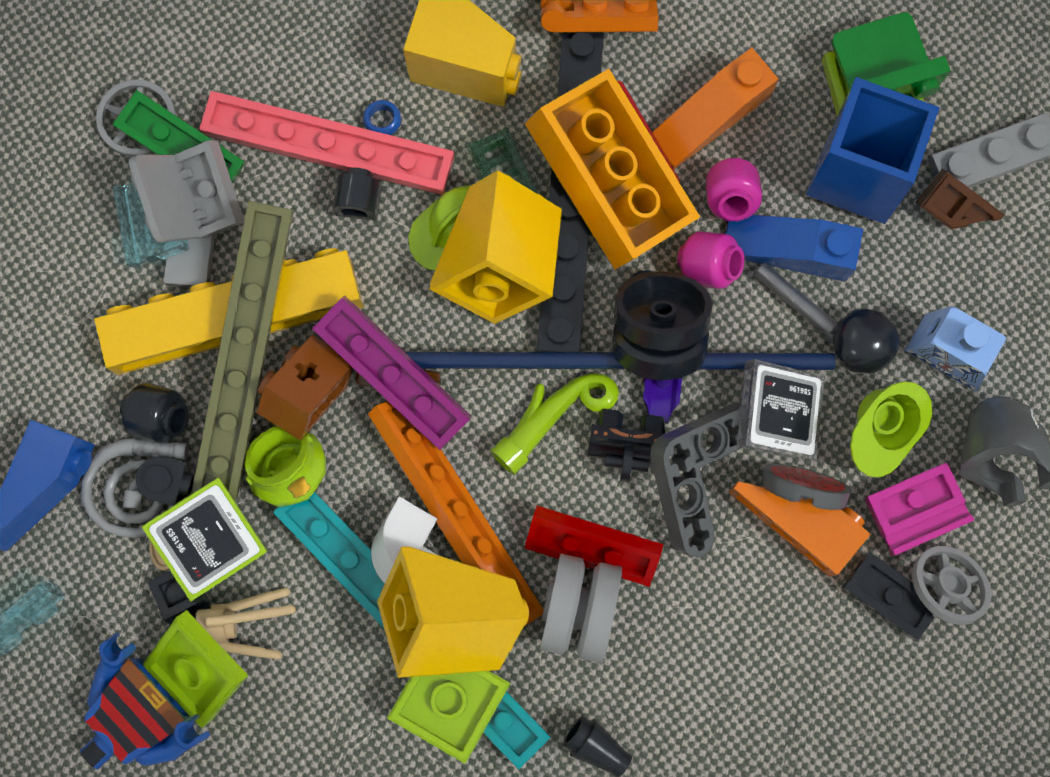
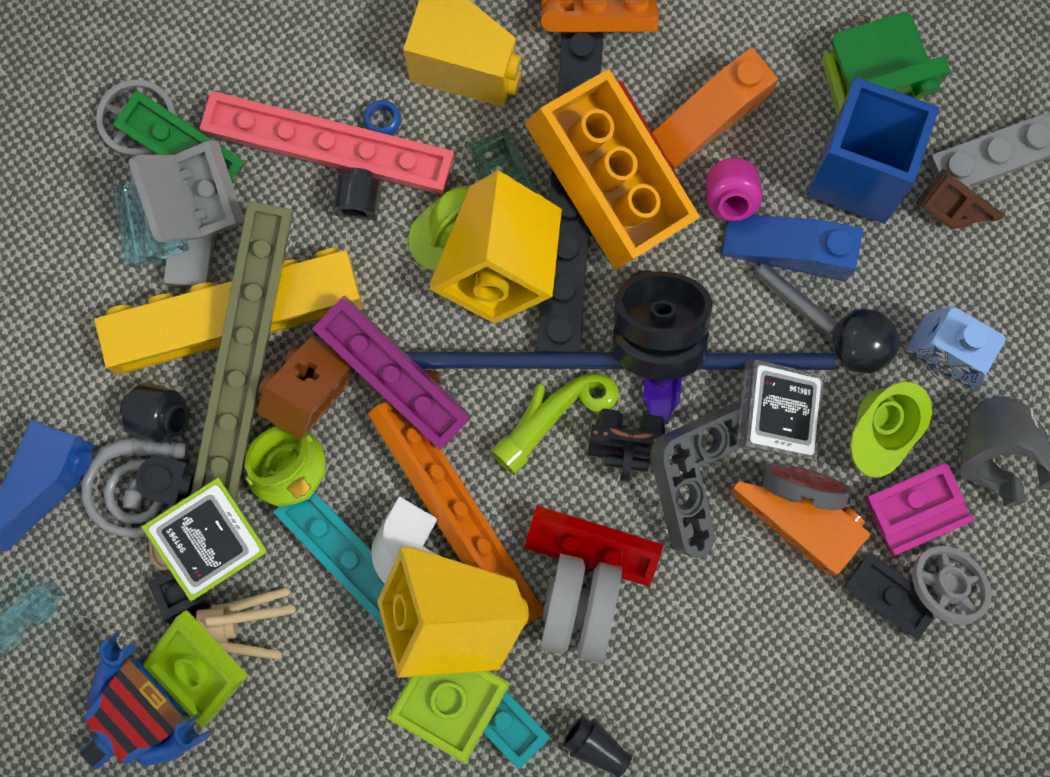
dark pink head [677,231,744,289] -> none

